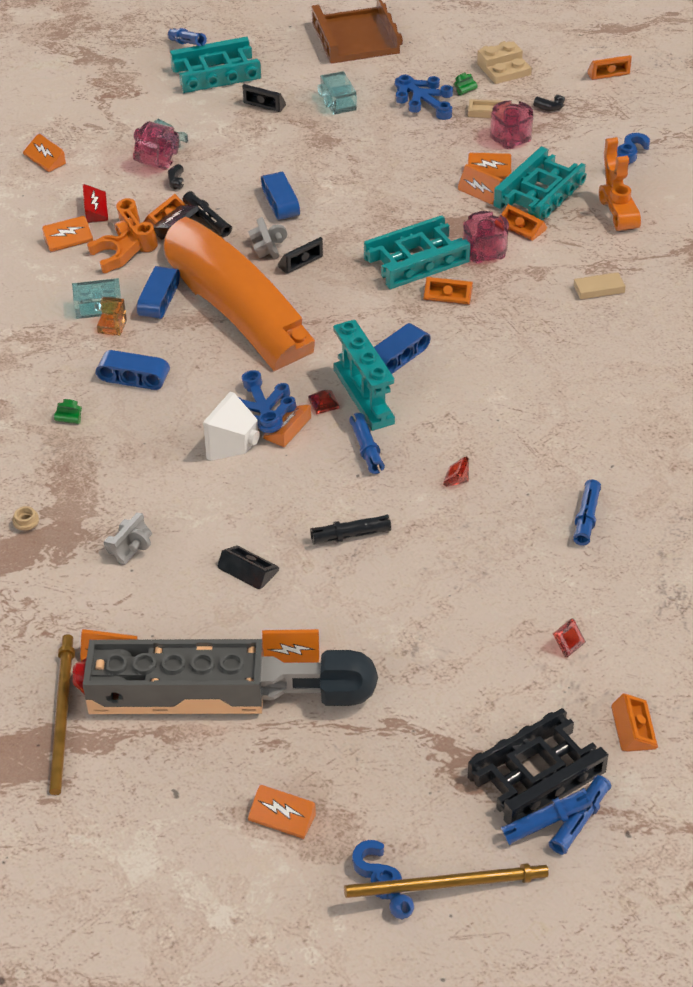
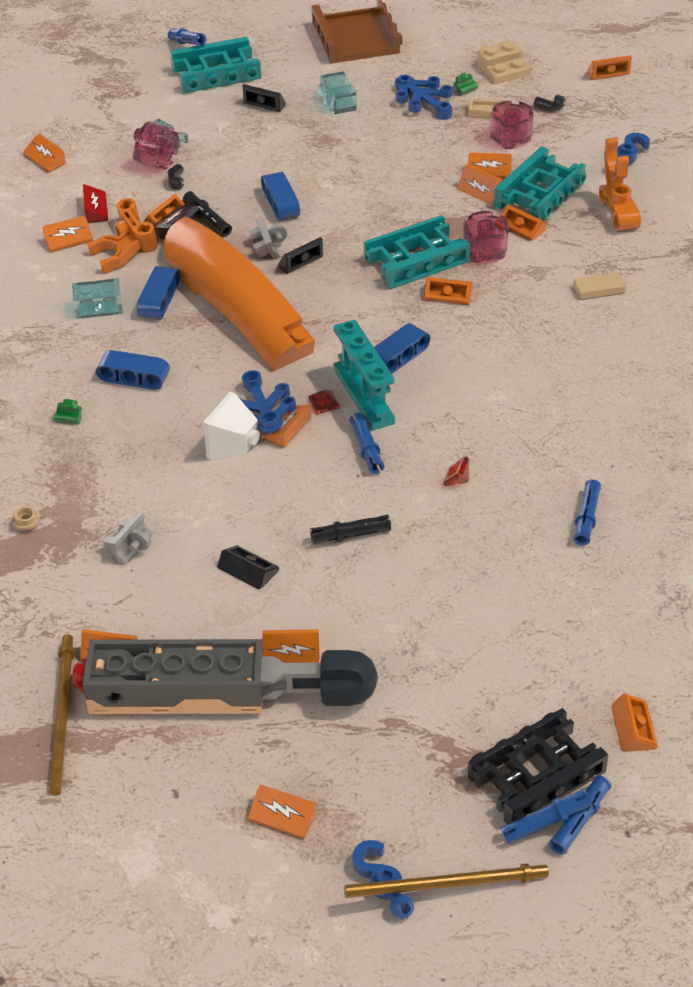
clear orange panel [97,296,127,336] -> none
clear red slope [553,618,586,657] -> none

